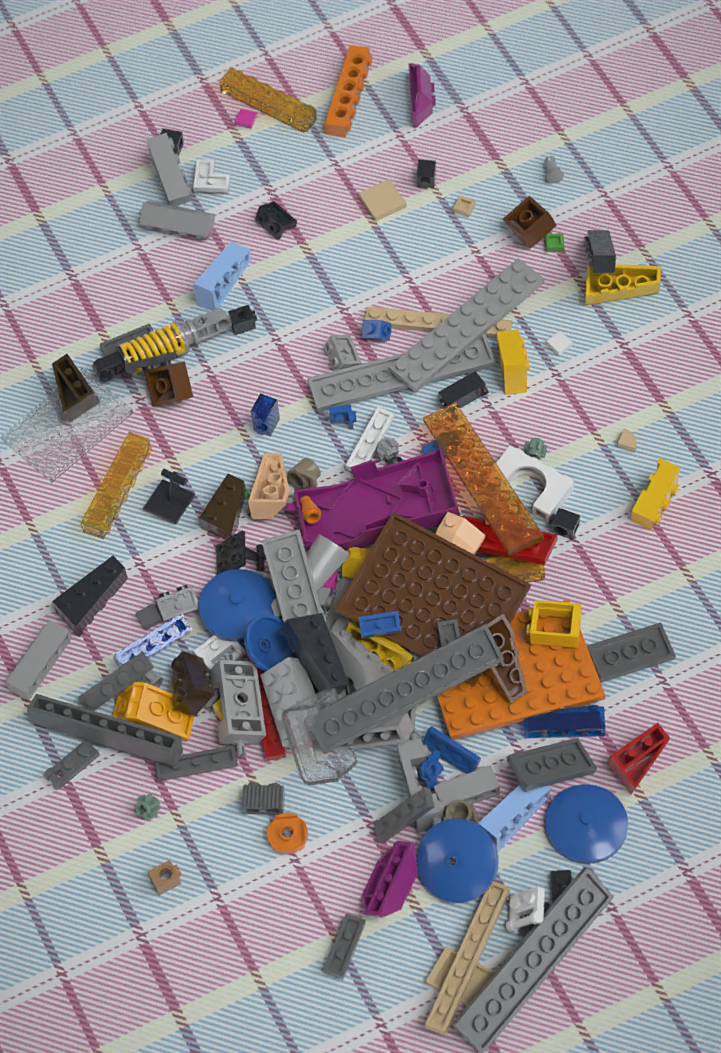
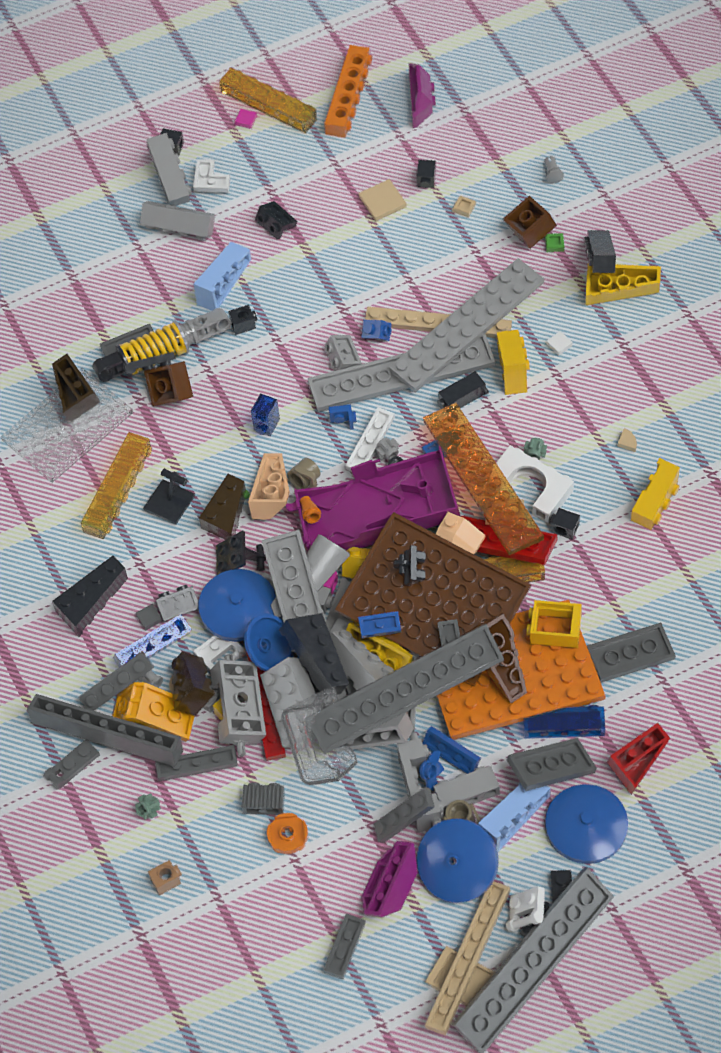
light grey brick [6,620,72,701] -> none
none -> black hips [393,545,425,586]

